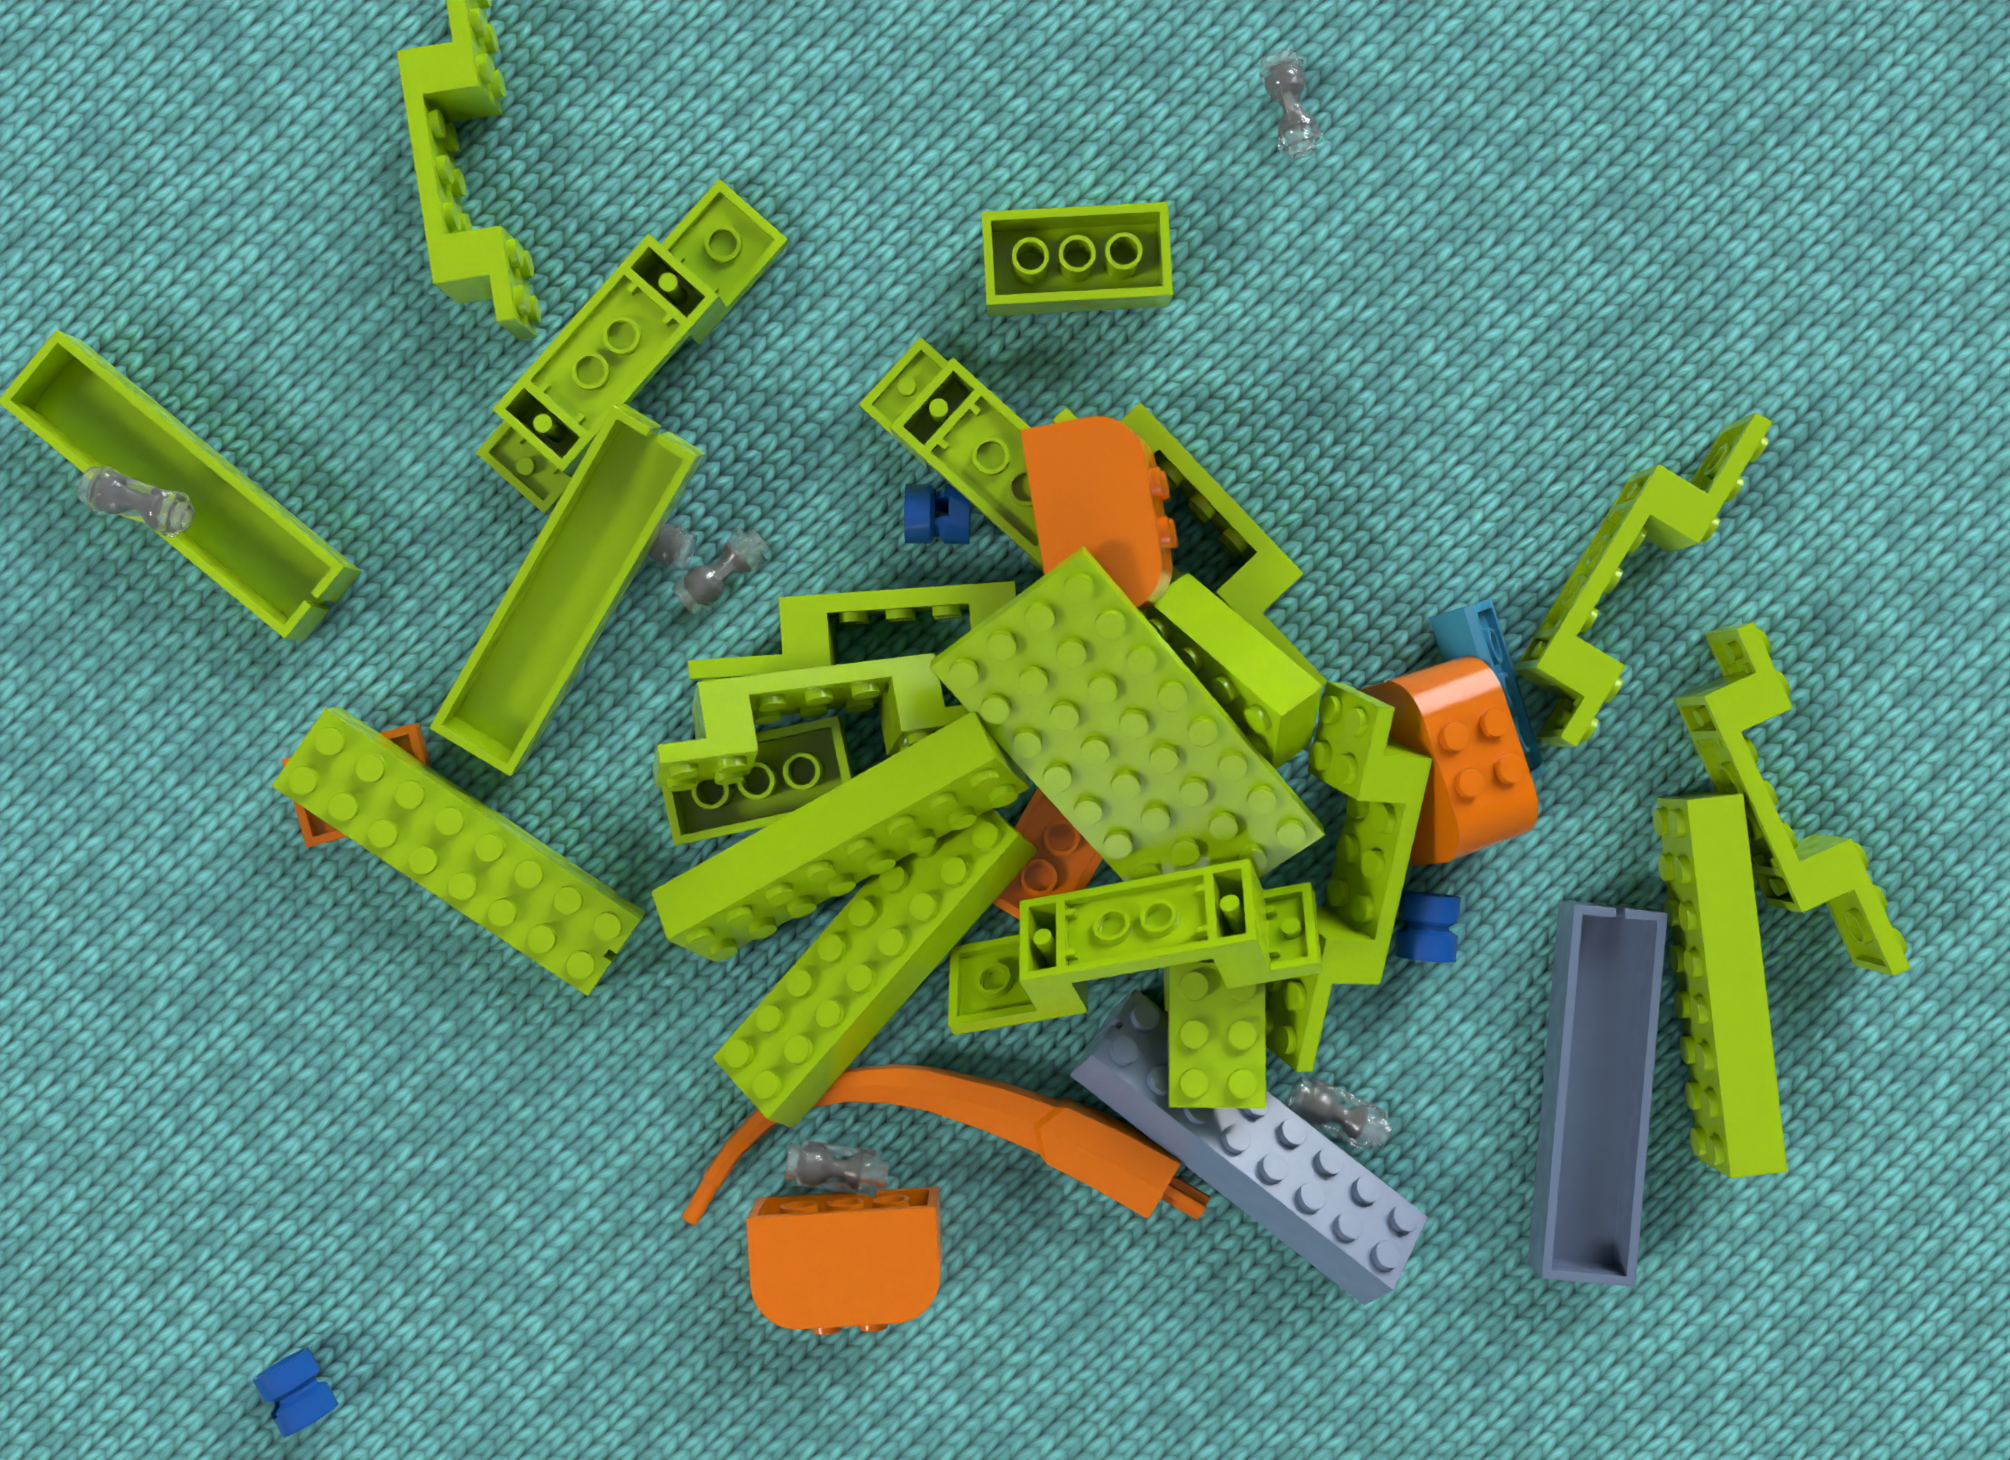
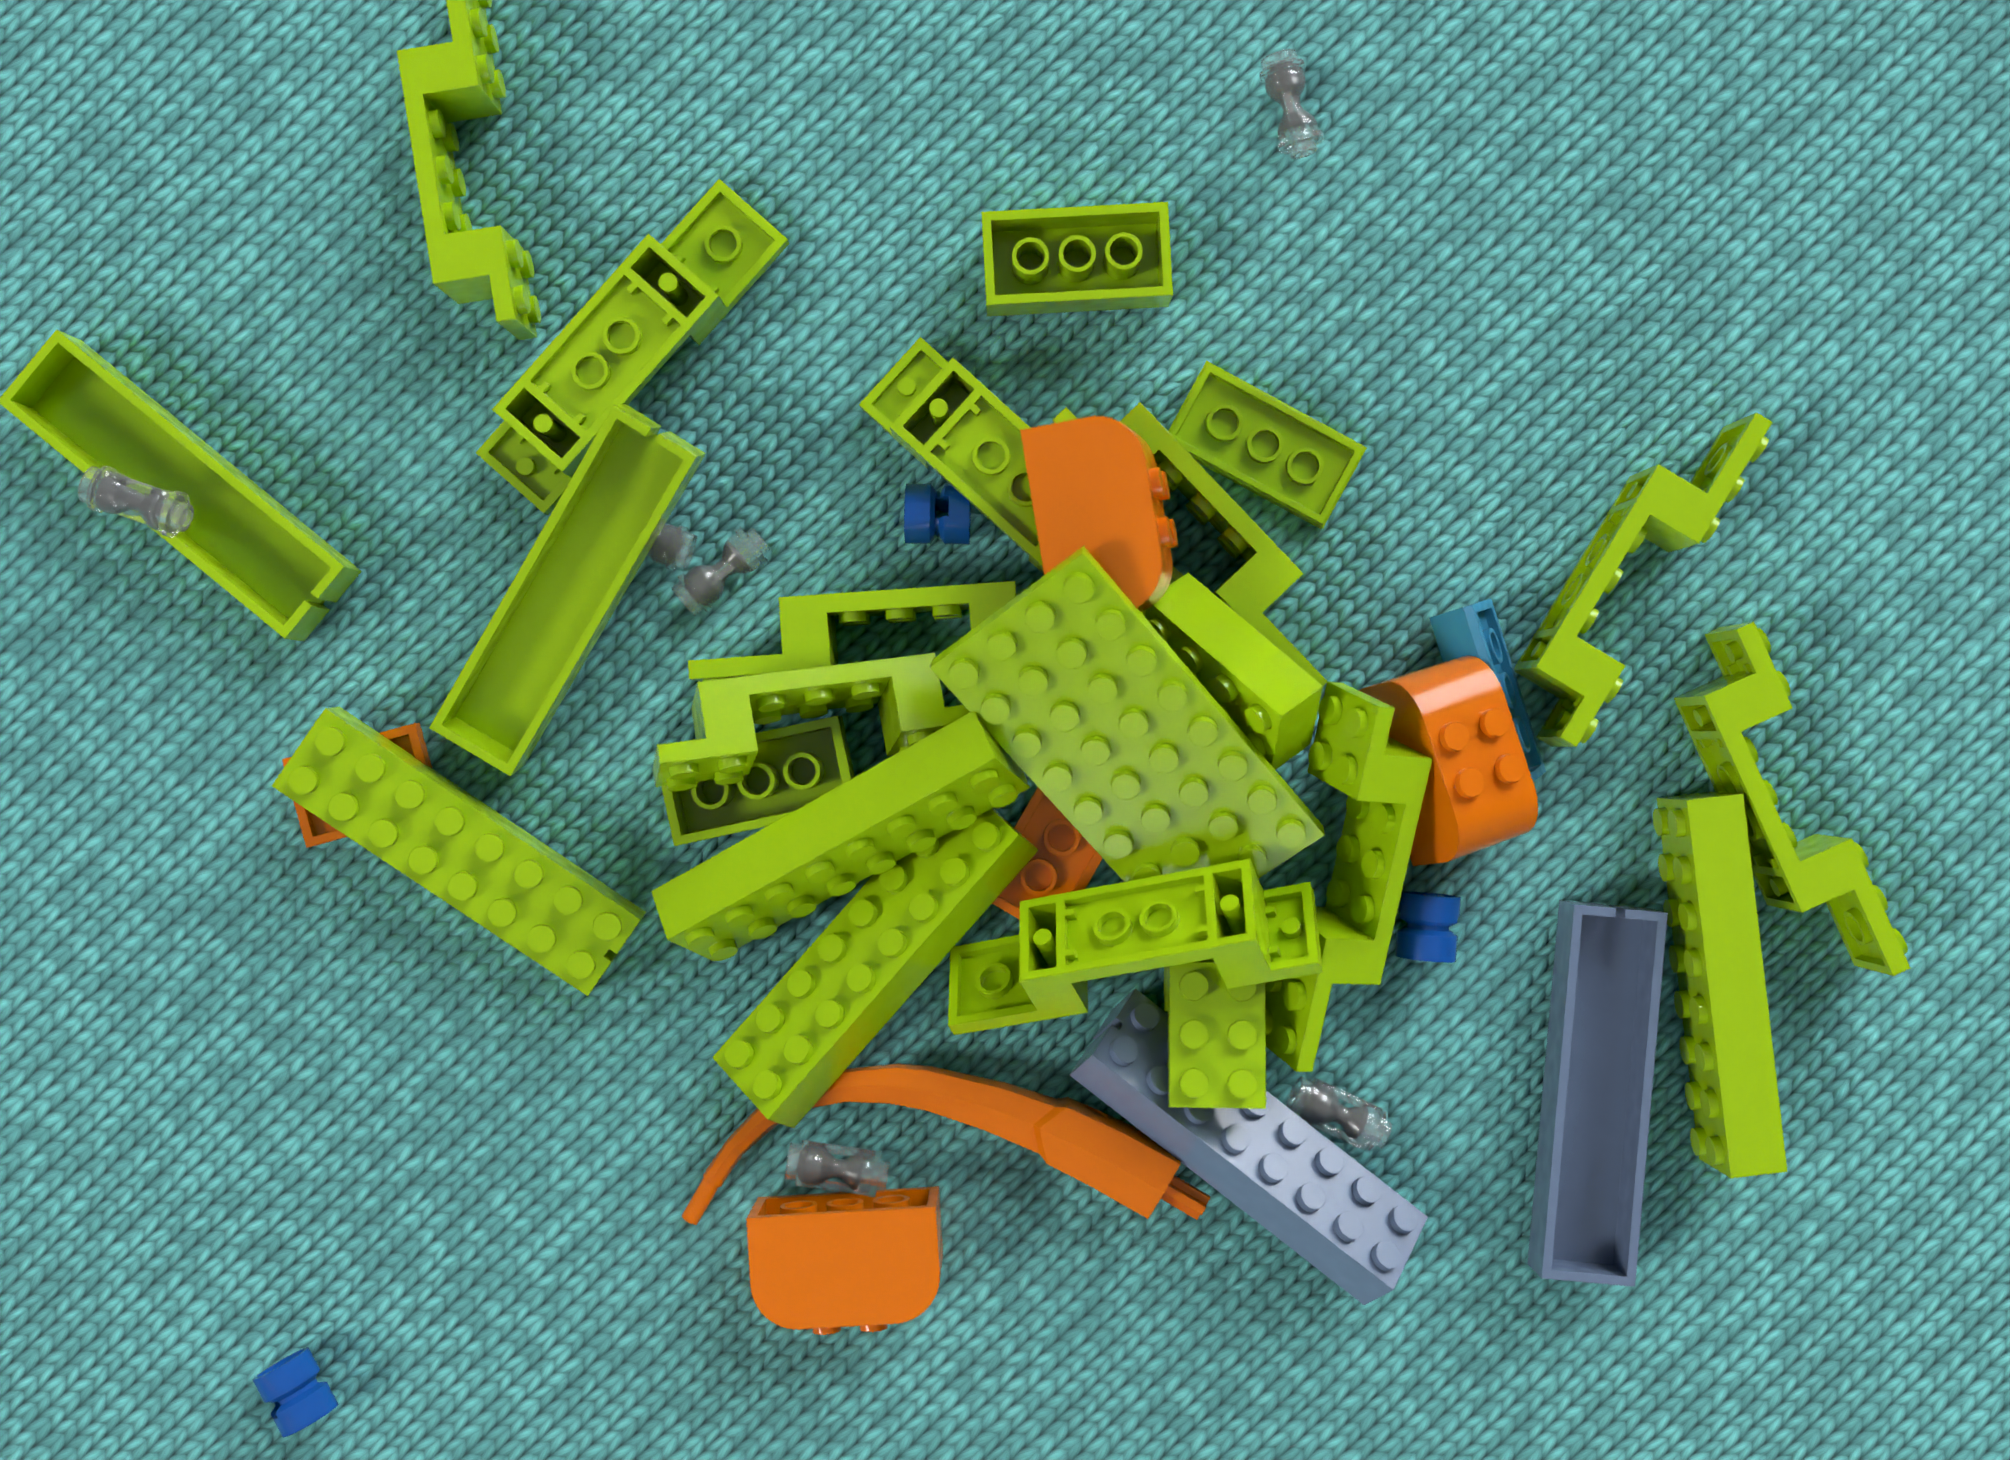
none -> lime tile [1168,360,1367,529]

